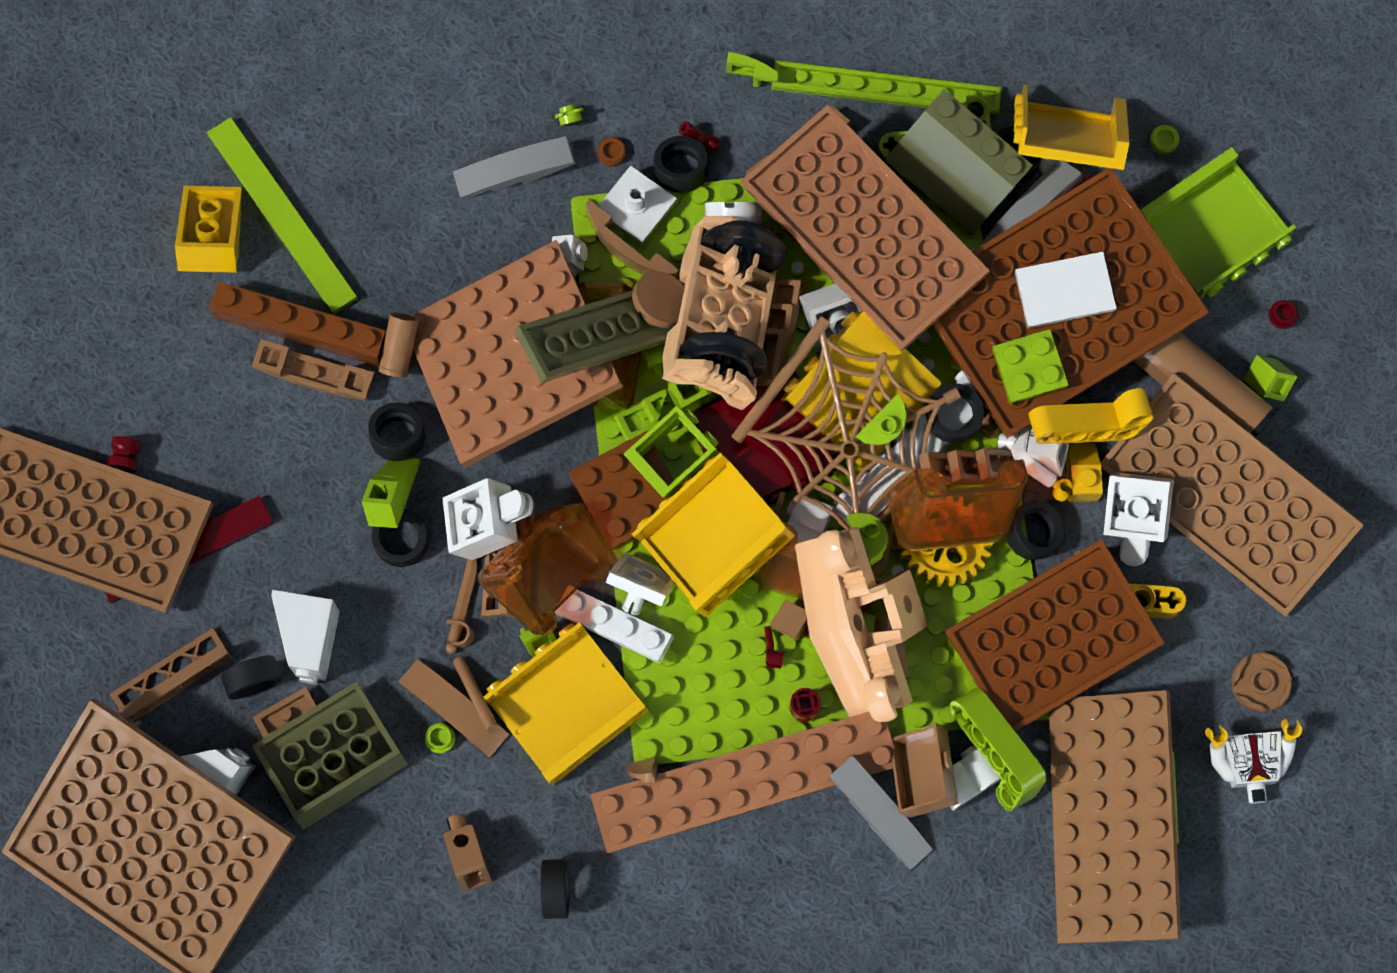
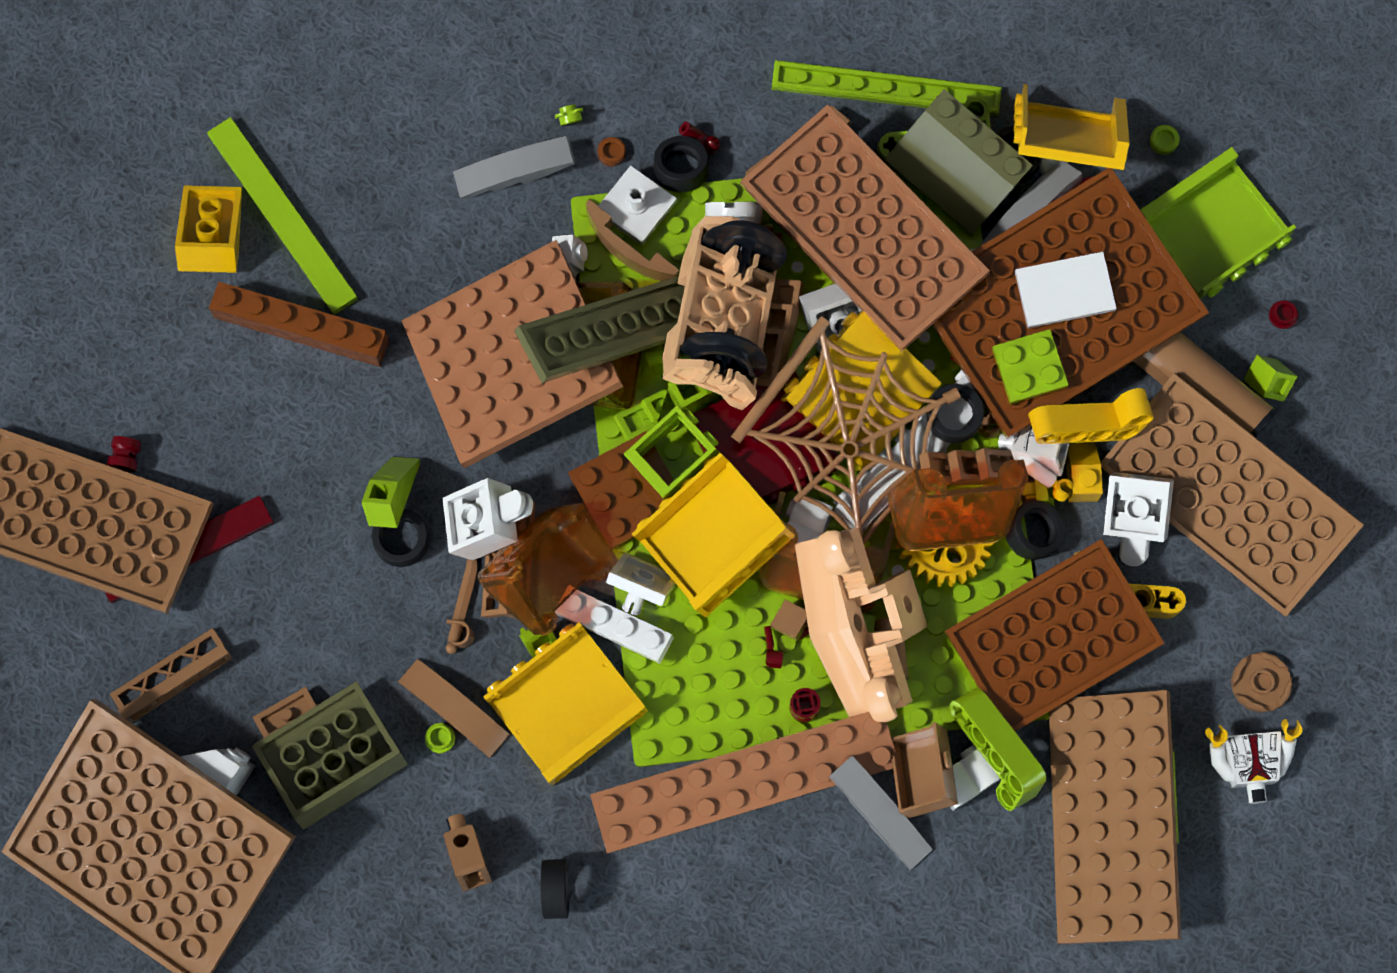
black tyre [220,655,283,700] -> none
medium nougat slope [252,339,374,401] -> none
white slope [271,590,340,684] -> none
black tyre [368,402,426,461] -> none
medium nougat pin [379,312,419,378] -> none
medium nougat bar [453,657,498,733] -> none
medium nougat tile [626,757,658,783] -> none
medium nougat tile [632,271,685,328] -> none
lime slope [726,52,779,87] -> none
lime plate [846,513,889,566] -> none
lime plate [855,394,907,446] -> none
none -> tile [1022,479,1055,507]

